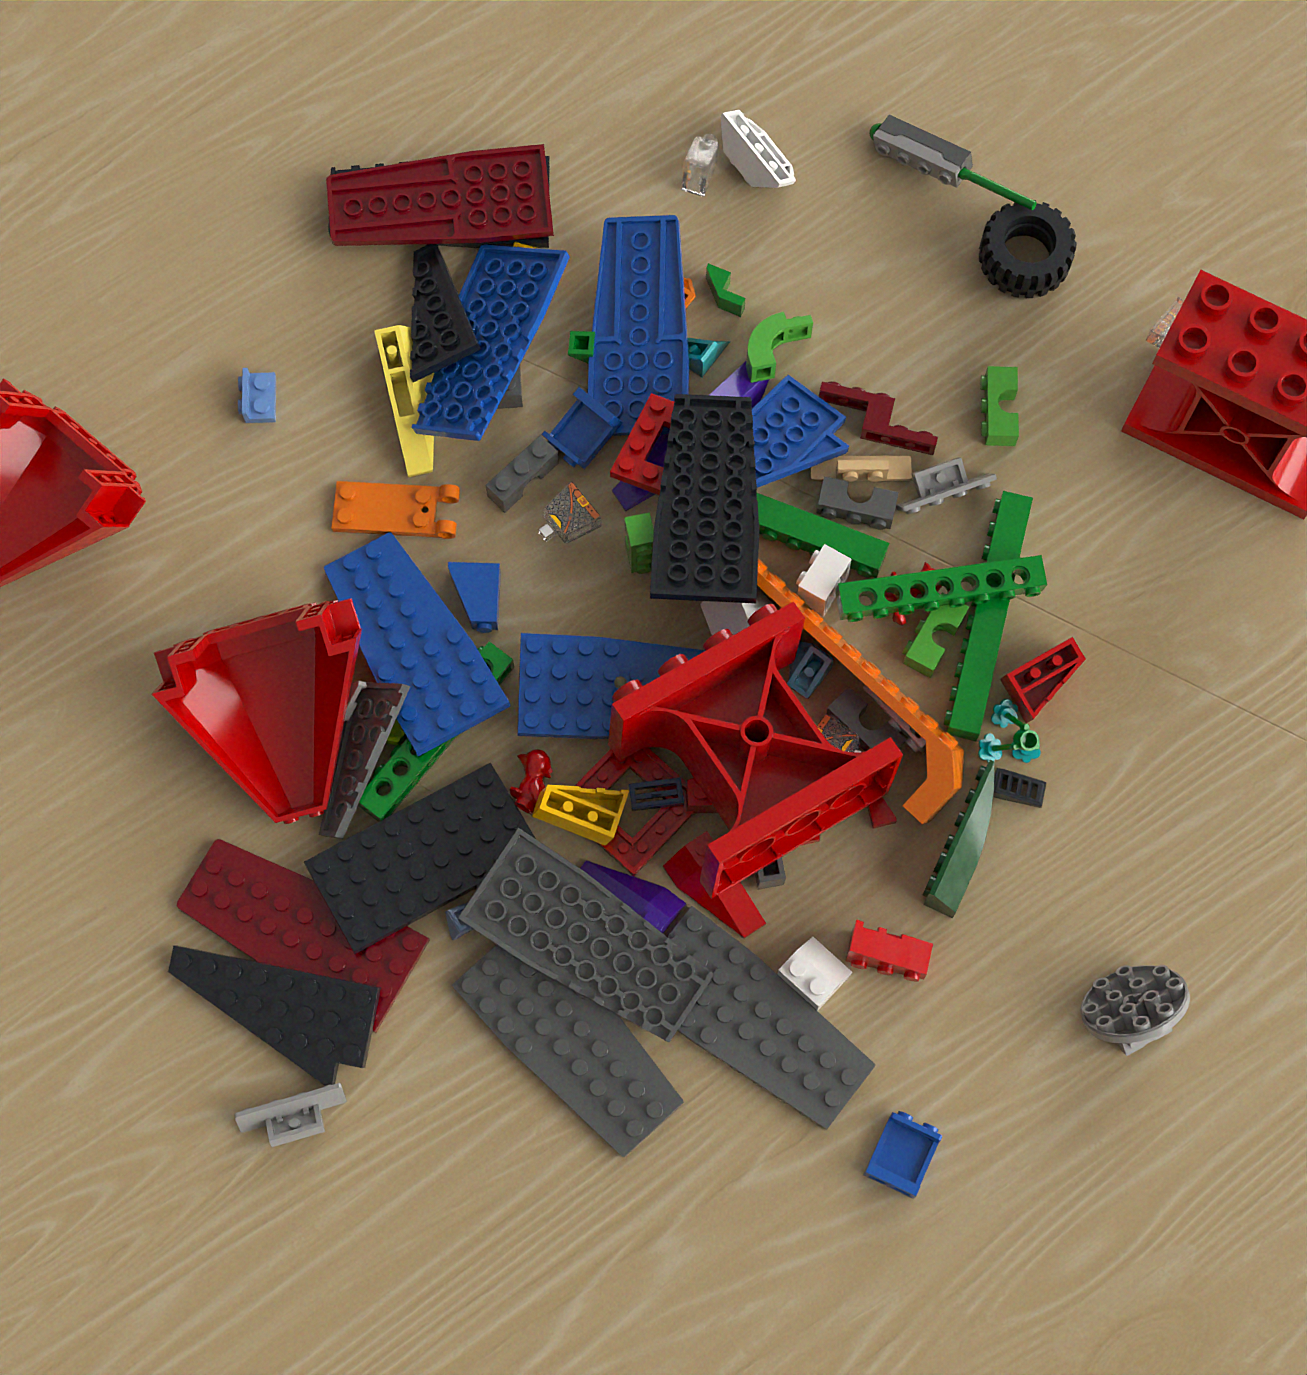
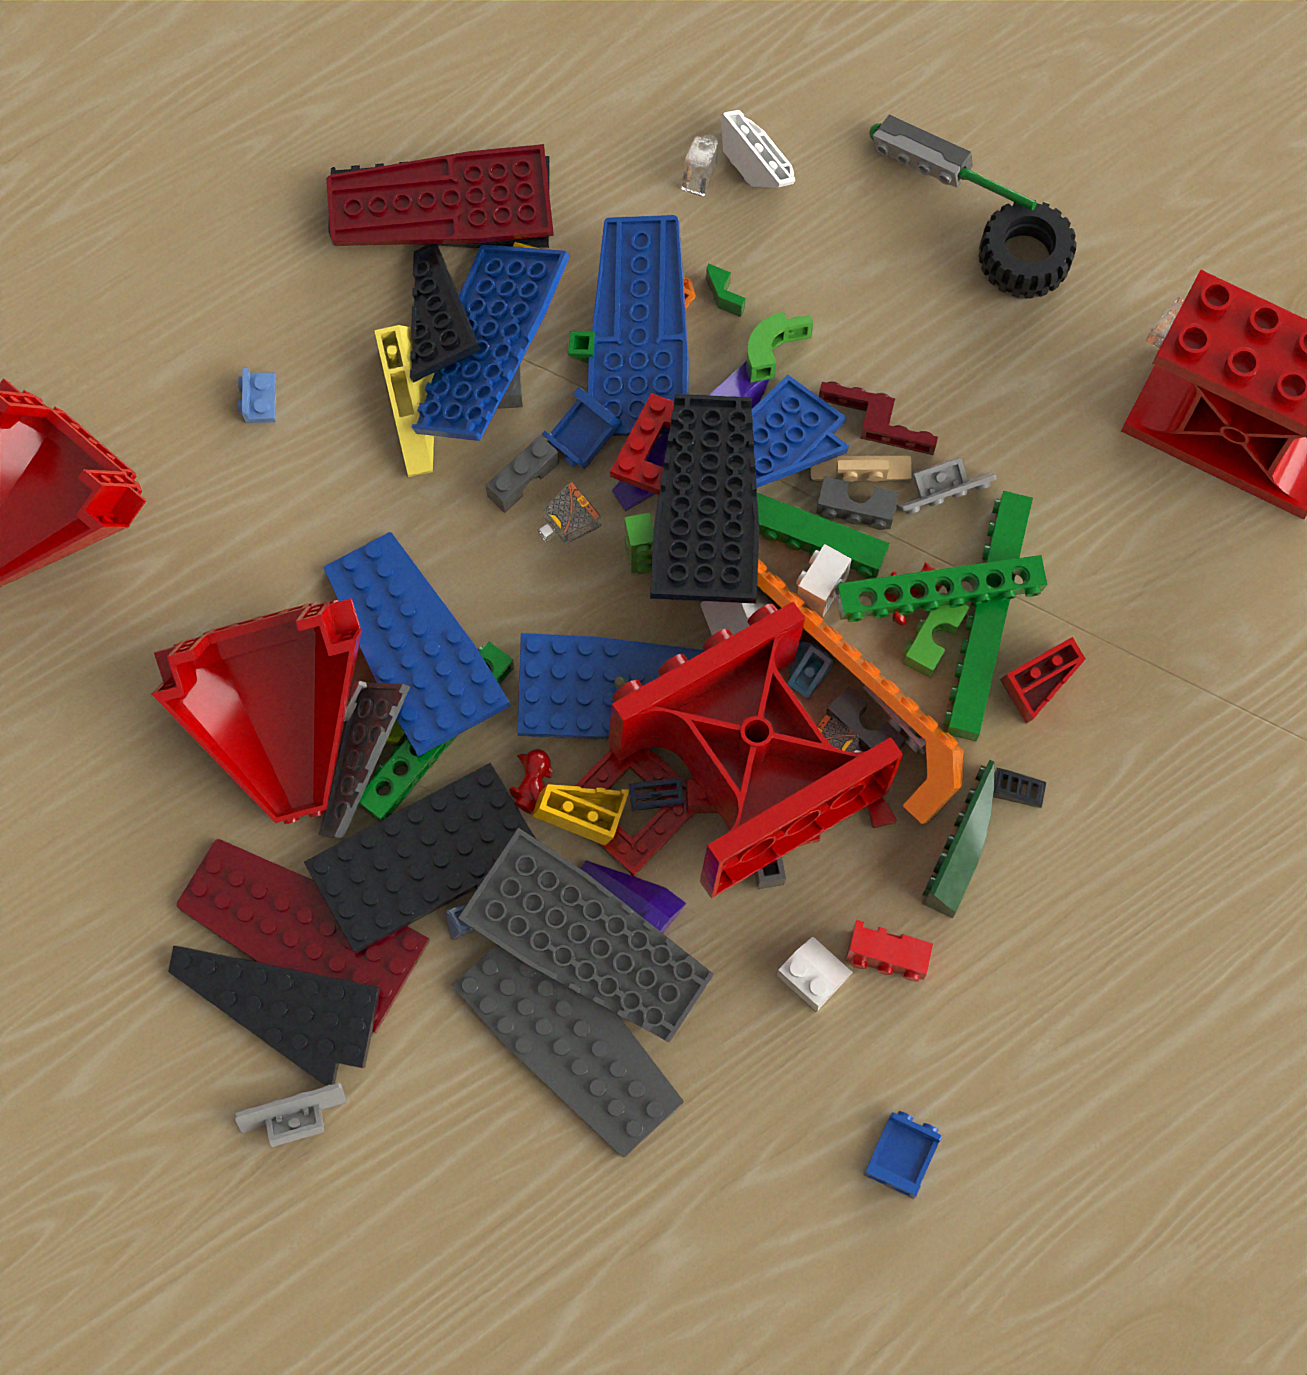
orange hinge [331,481,460,539] -> none
blue slope [448,562,501,633] -> none
red wedge [663,831,766,939] -> none
dark grey wing [667,906,875,1130] -> none
teal slope [688,338,731,378] -> none
teal plant [978,698,1041,763] -> none
bright green arch [980,366,1019,446] -> none
light grey bracket [1081,965,1190,1056] -> none

